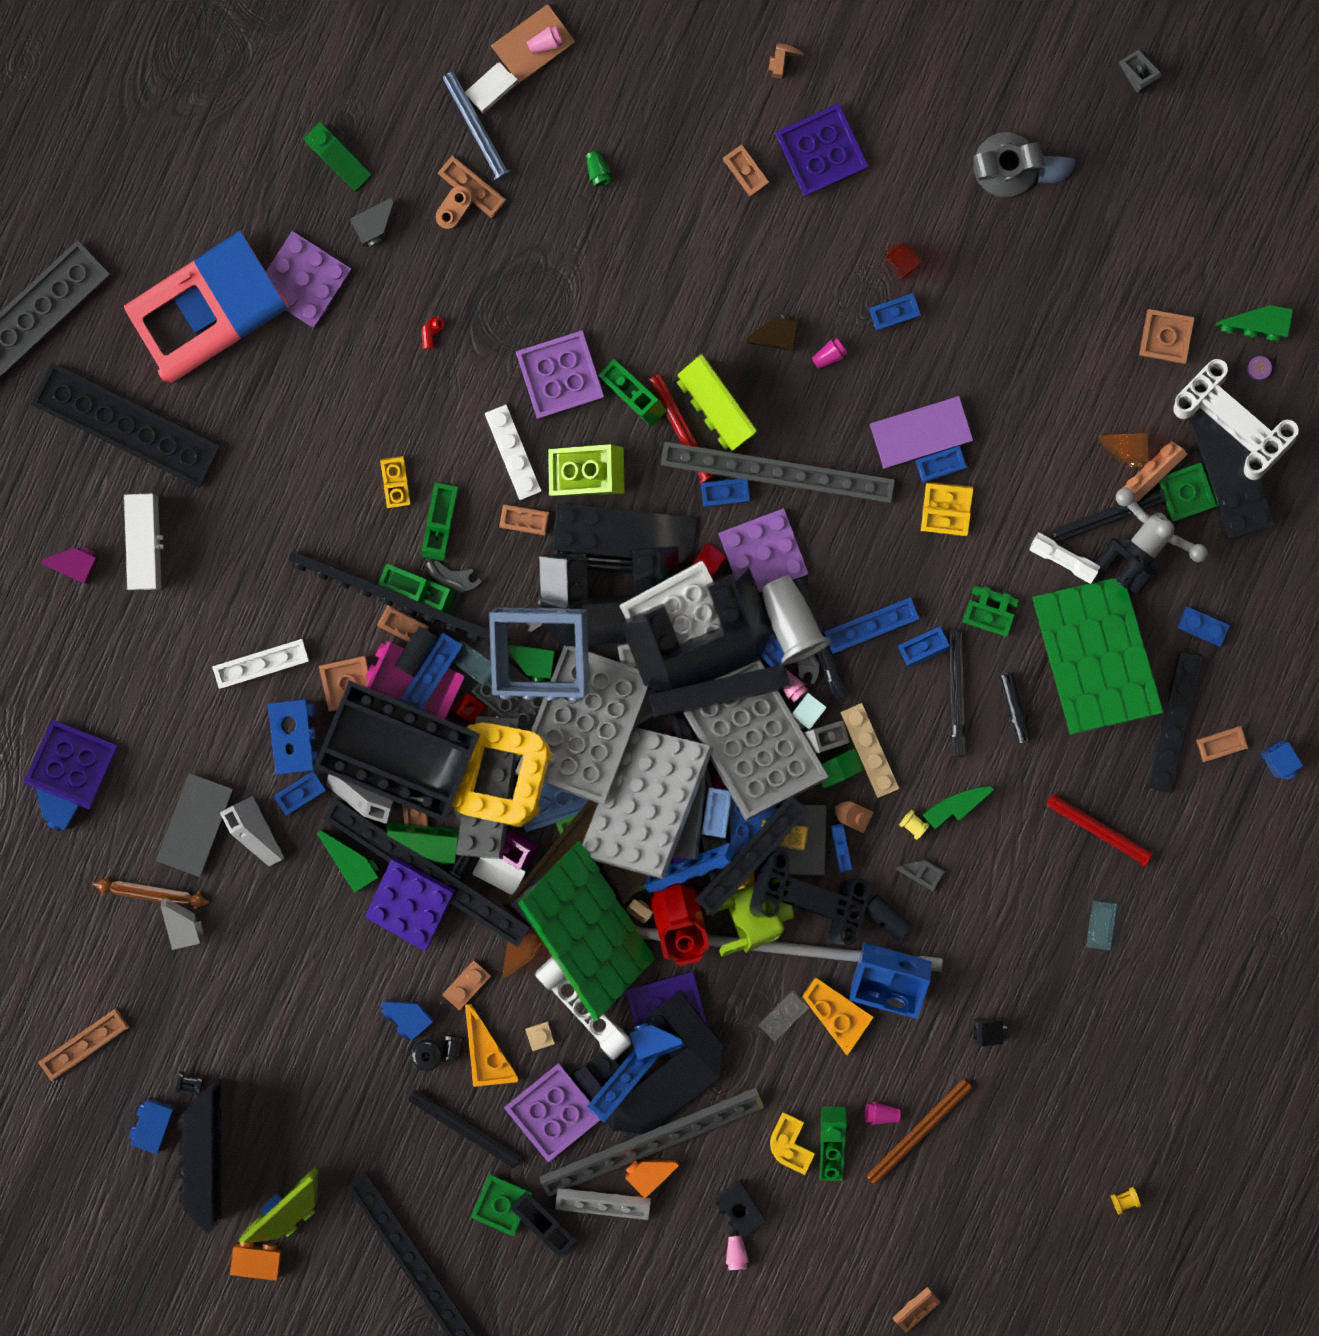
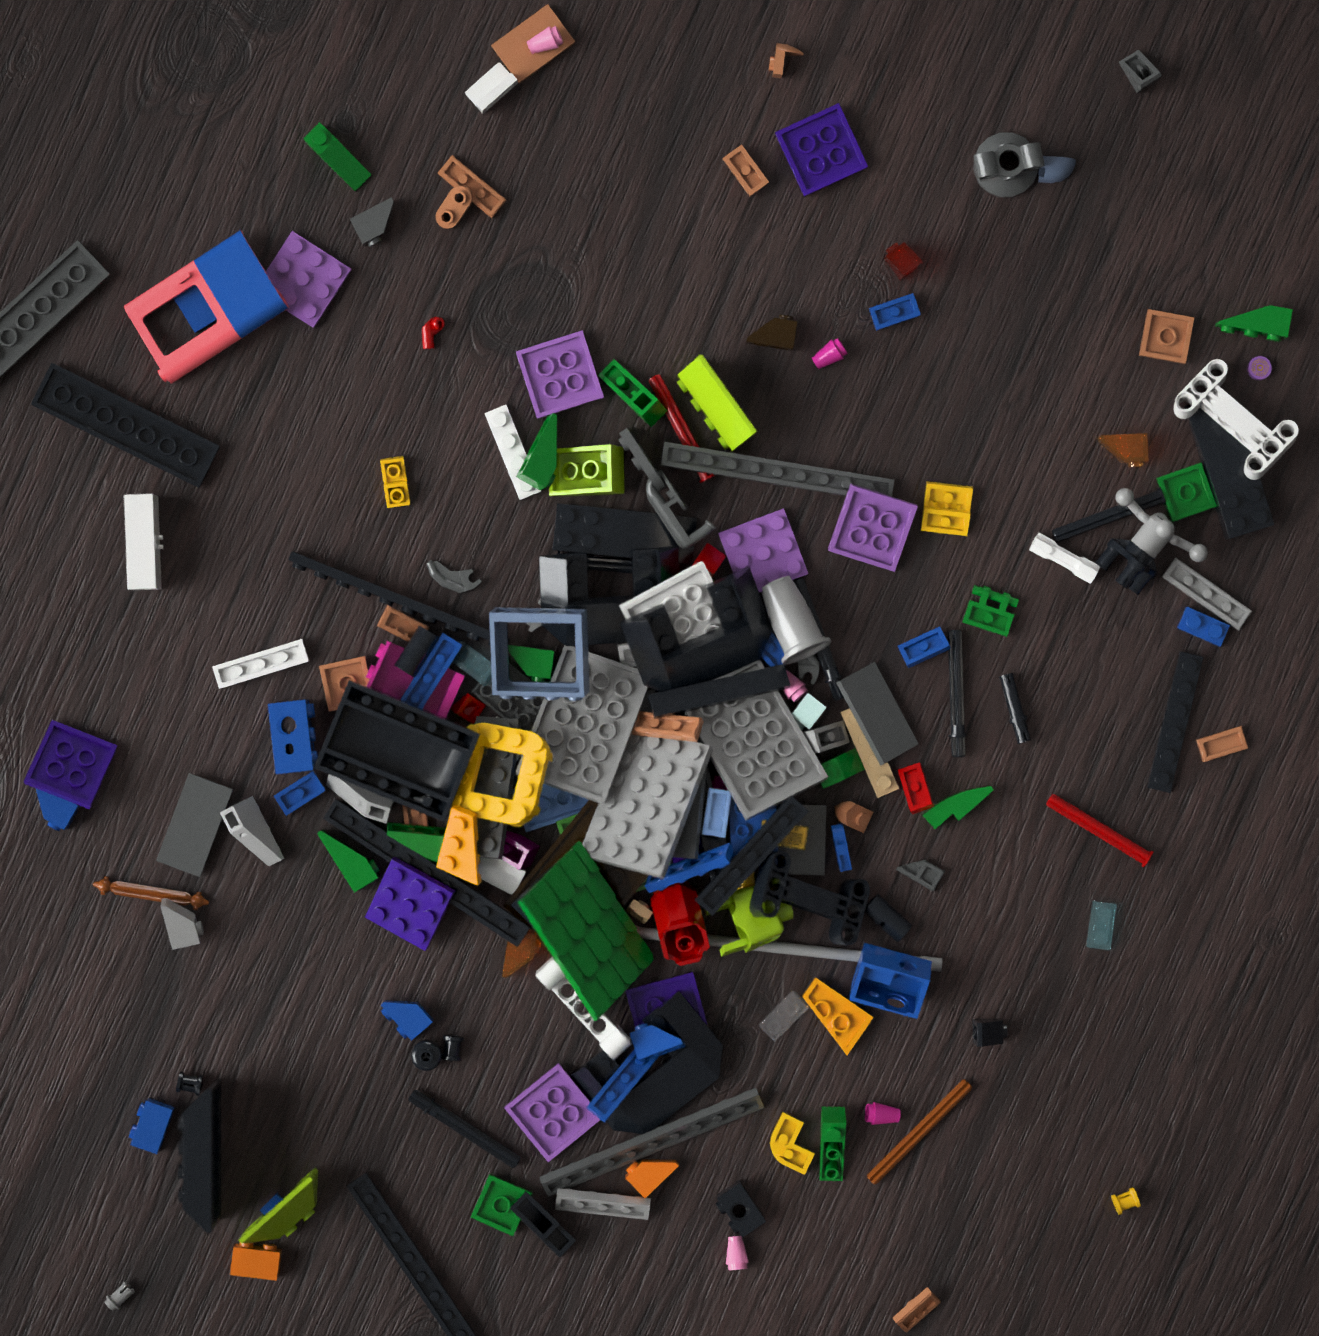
nougat tile [38,1008,129,1081] -> none
magenta slope [41,546,99,584] -> none
green slope [378,563,456,613] -> none
green slope [421,483,458,561] -> none
nougat plate [442,960,491,1011] -> none
sand blue axle [443,72,511,181] -> none
light orange wing [465,1004,519,1087] -> none
nougat plate [499,504,549,536] -> none
tan plate [525,1021,555,1051] -> none
green cone [586,151,612,187] -> none
blue plate [701,479,750,507] -> none
blue plate [824,597,919,654] -> none
medium lavender tile [869,396,973,469] -> none
light yellow bush [899,809,930,840] -> none
blue plate [915,445,967,483] -> none
green piece [1032,577,1163,734] -> none
nougat plate [1123,441,1187,503] -> none
blue brick [1261,741,1303,780] -> none
none -> light grey pin [104,1281,135,1311]
none -> light orange wing [436,804,482,886]
none -> green slope [516,413,557,490]
none -> dark grey plate [618,428,717,549]
none -> nougat tile [632,711,704,742]
none -> medium lavender plate [828,484,918,572]
none -> dark grey tile [836,662,918,766]
none -> red plate [898,762,934,814]
none -> light grey tile [1162,558,1252,630]

